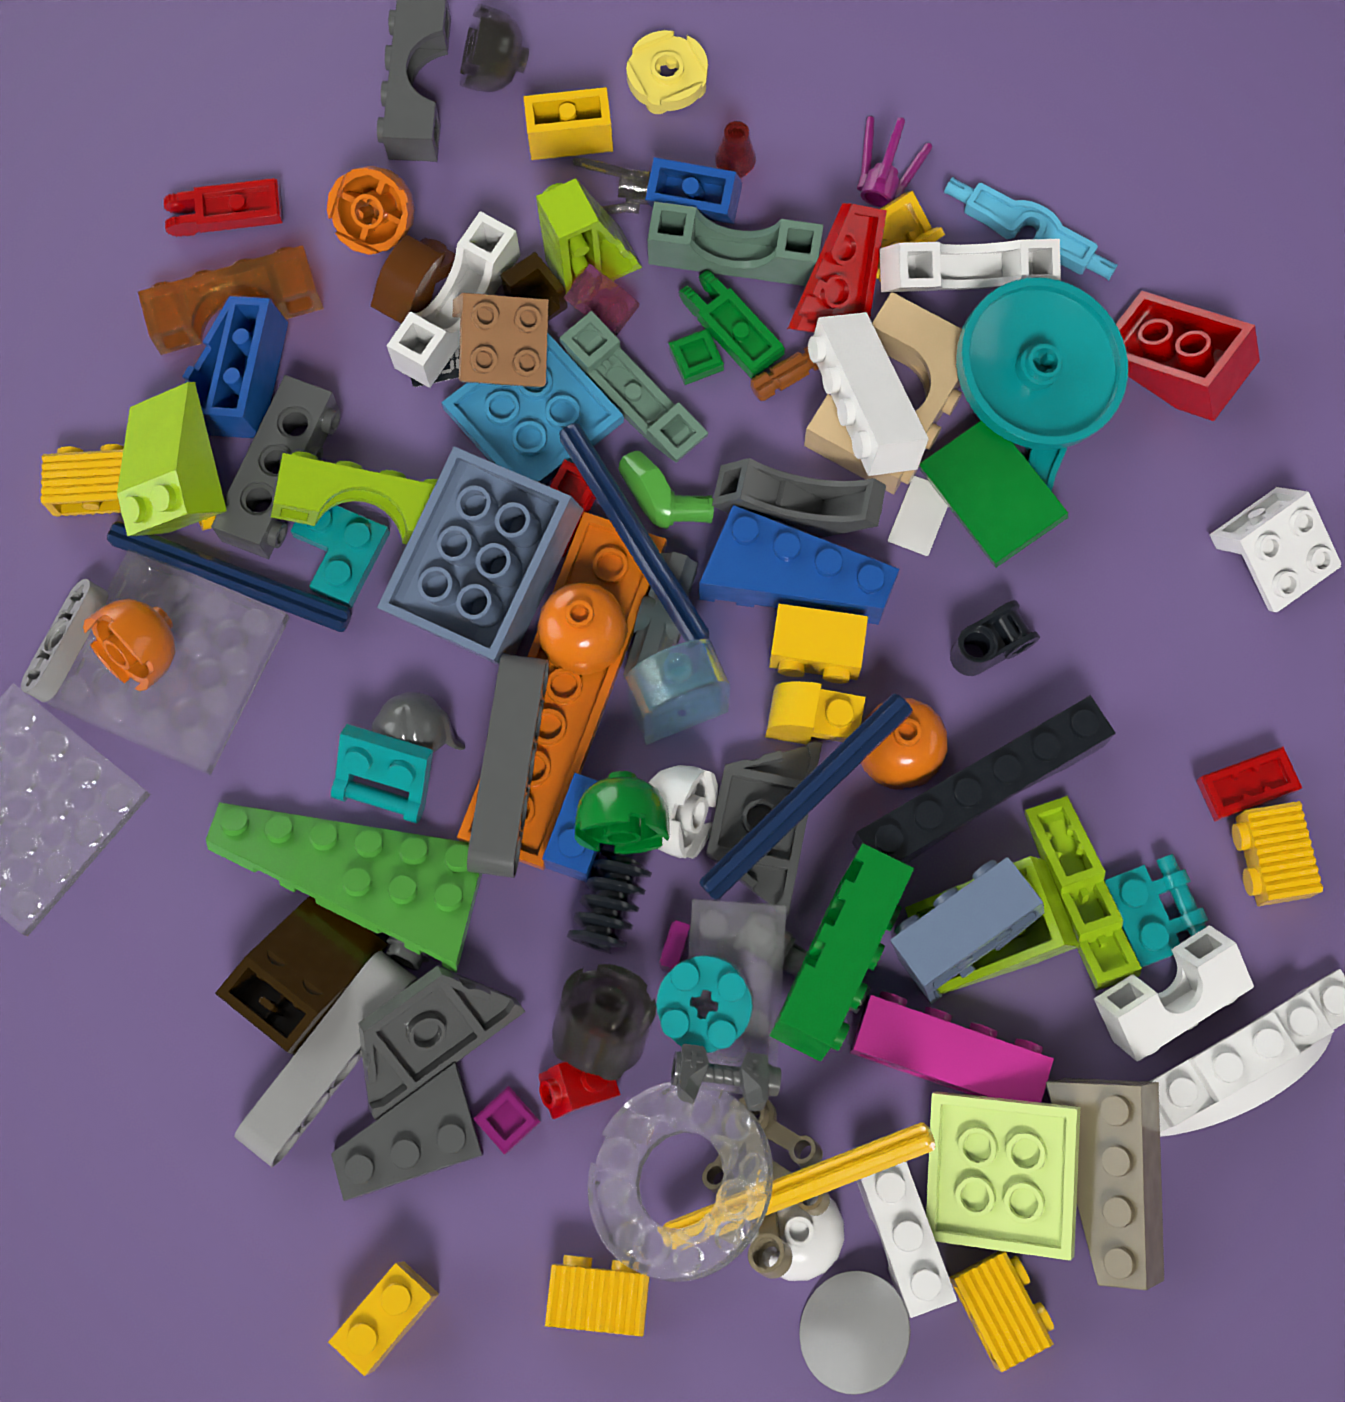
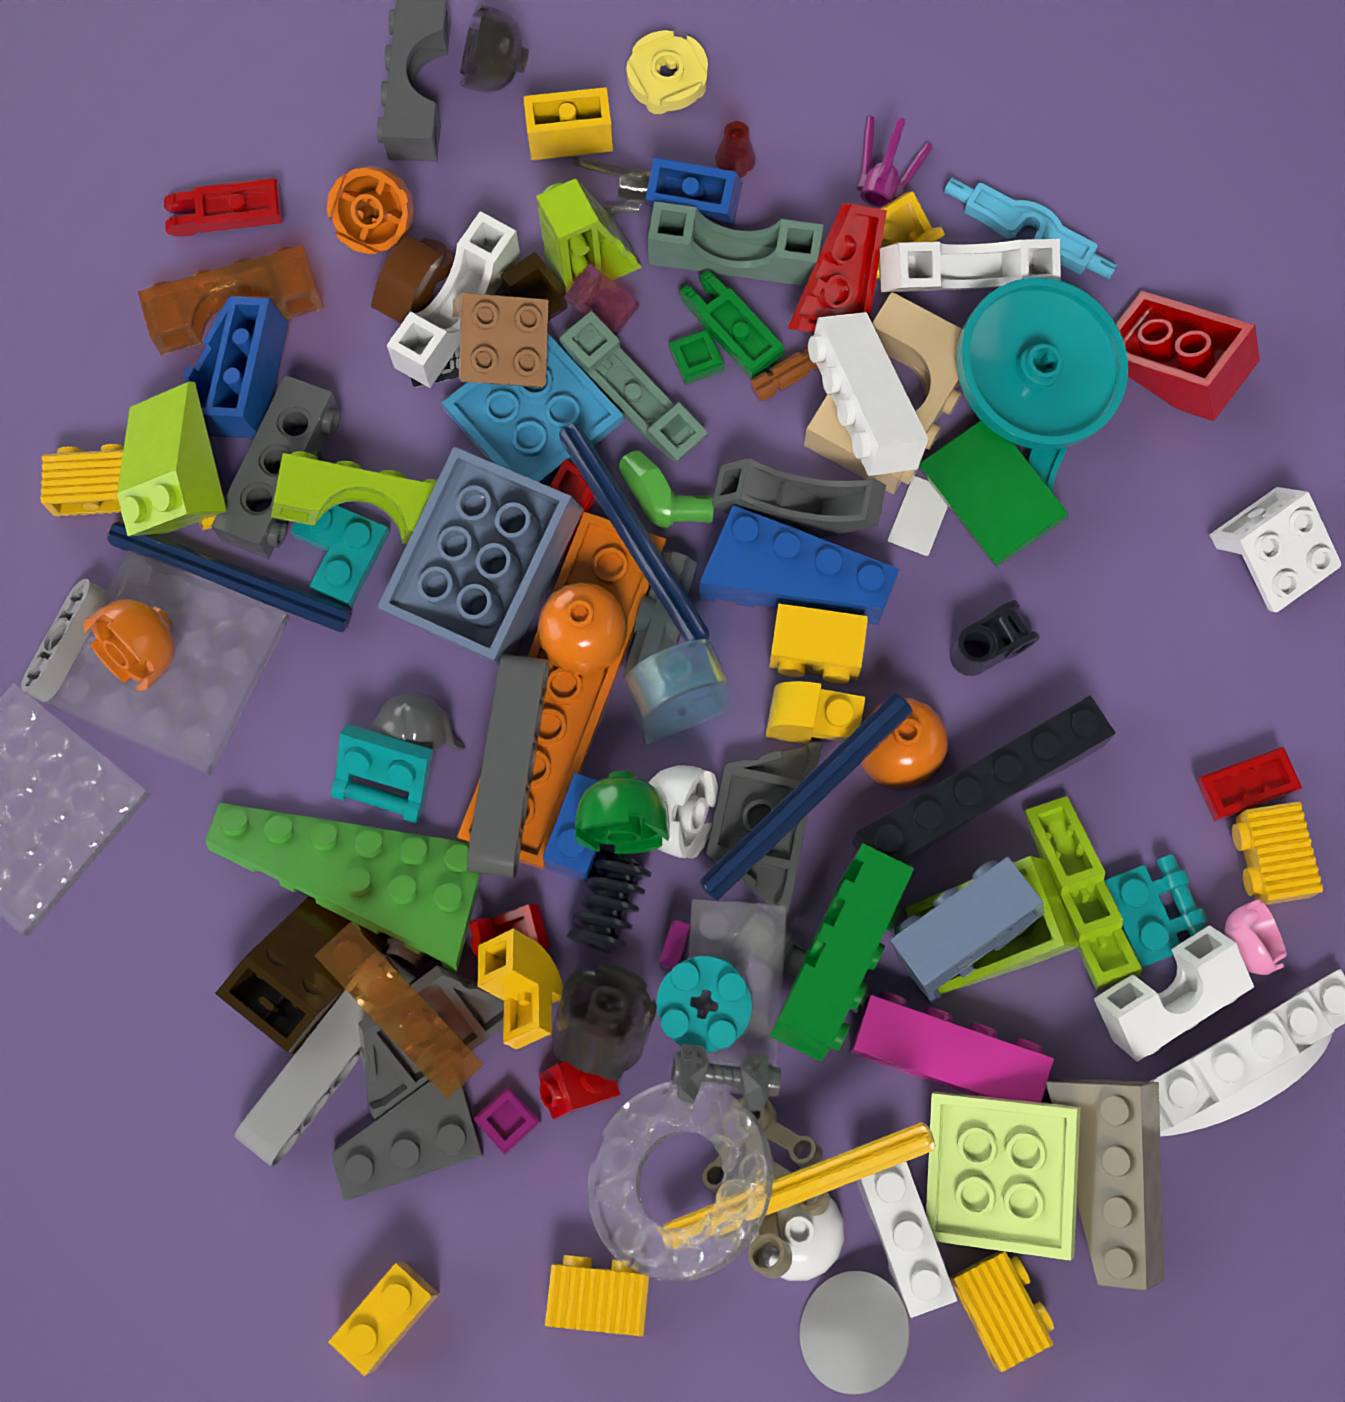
none -> clear orange arch [314,922,484,1100]
none -> red bracket [469,904,550,960]
none -> yellow brick [478,929,564,1050]
none -> bright pink hair [1224,899,1287,975]

